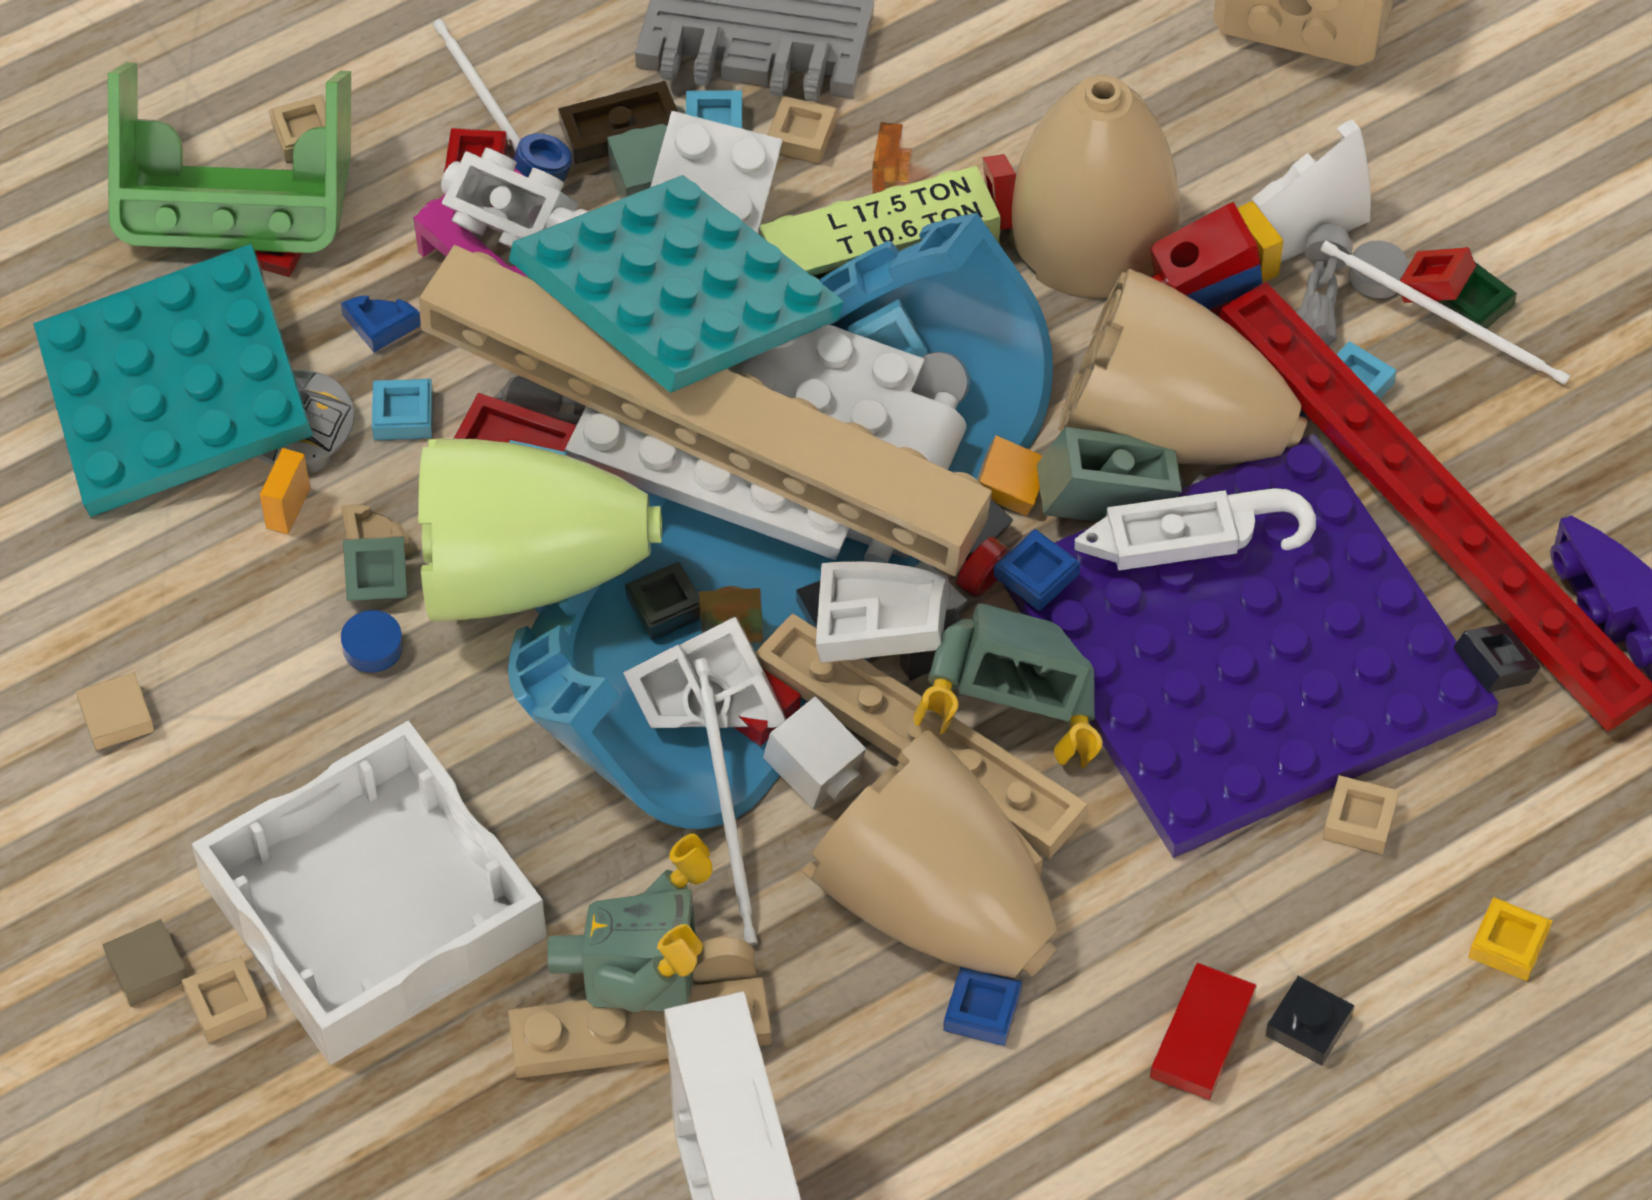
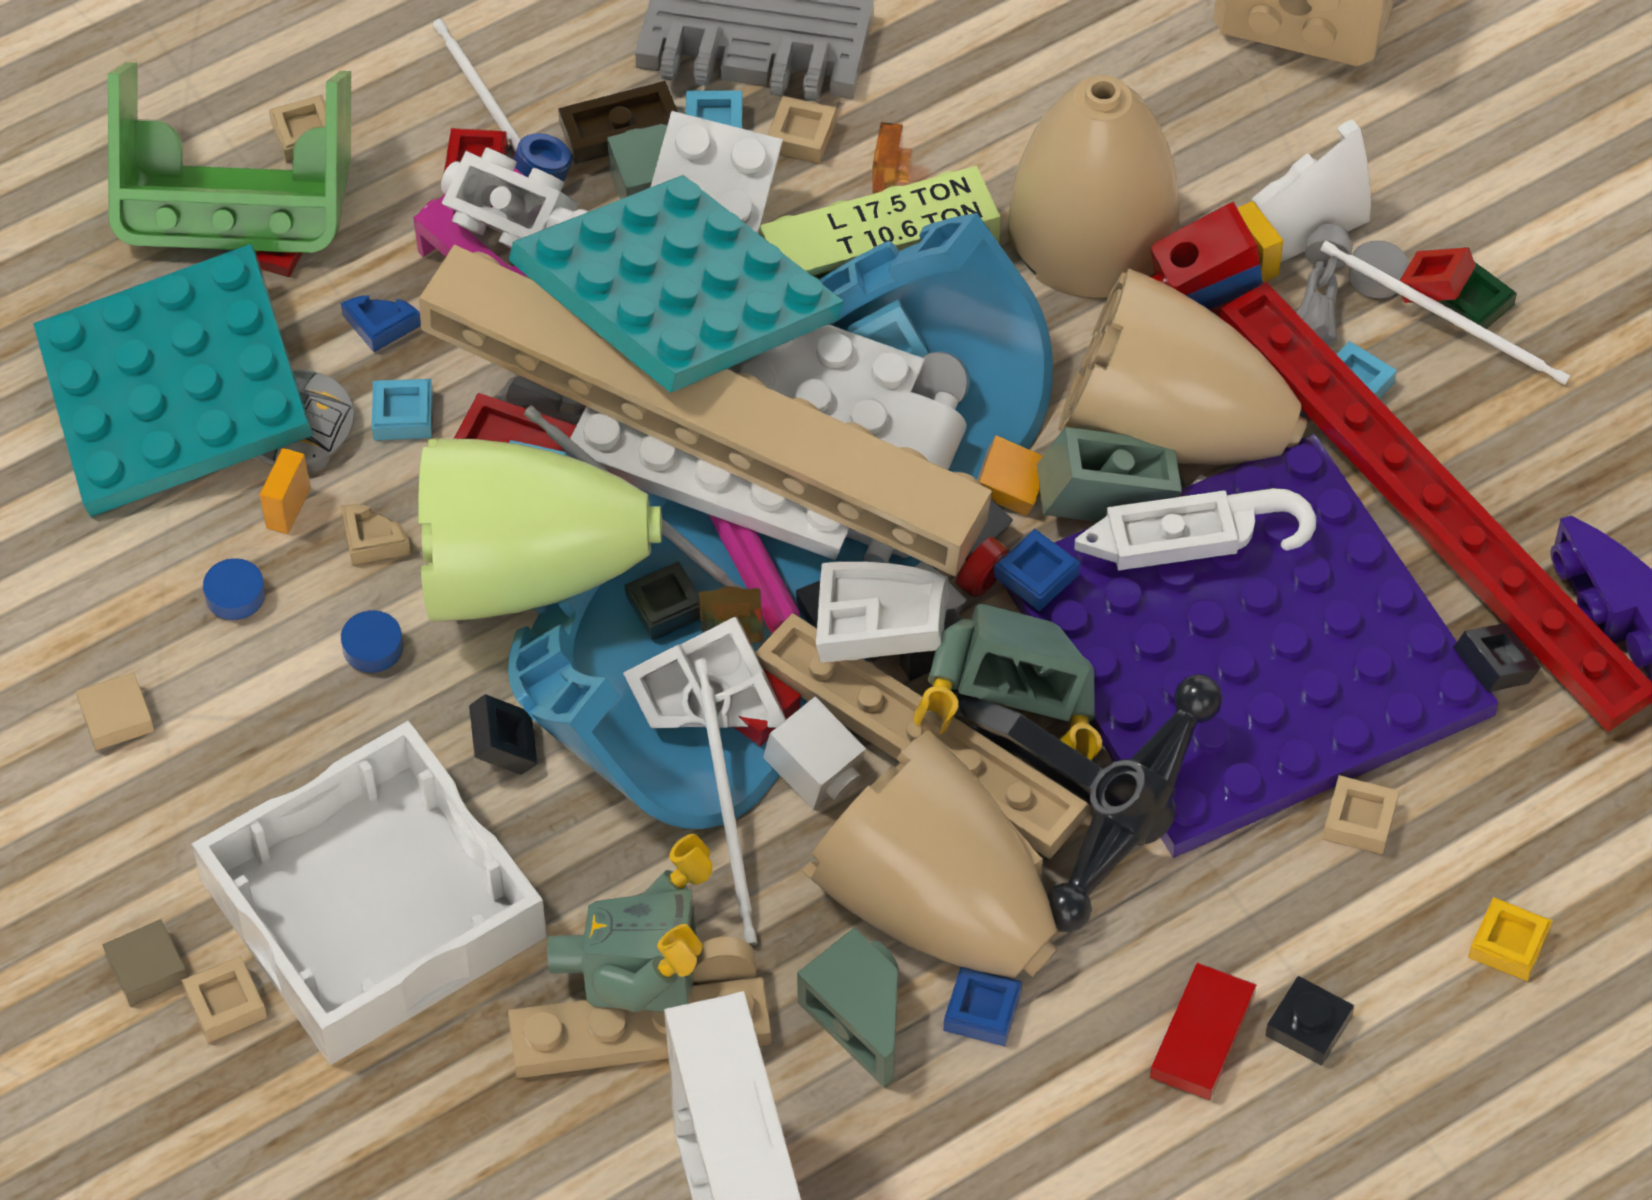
sand green plate [343,536,407,601] -> none
red tile [982,154,1016,230] -> none
none -> blue tile [203,558,266,620]
none -> black plate [469,694,538,775]
none -> light grey piece [523,405,750,602]
none -> dark pink axle [708,514,800,633]
none -> sand green slope [797,927,898,1088]
none -> black piece [951,674,1223,933]

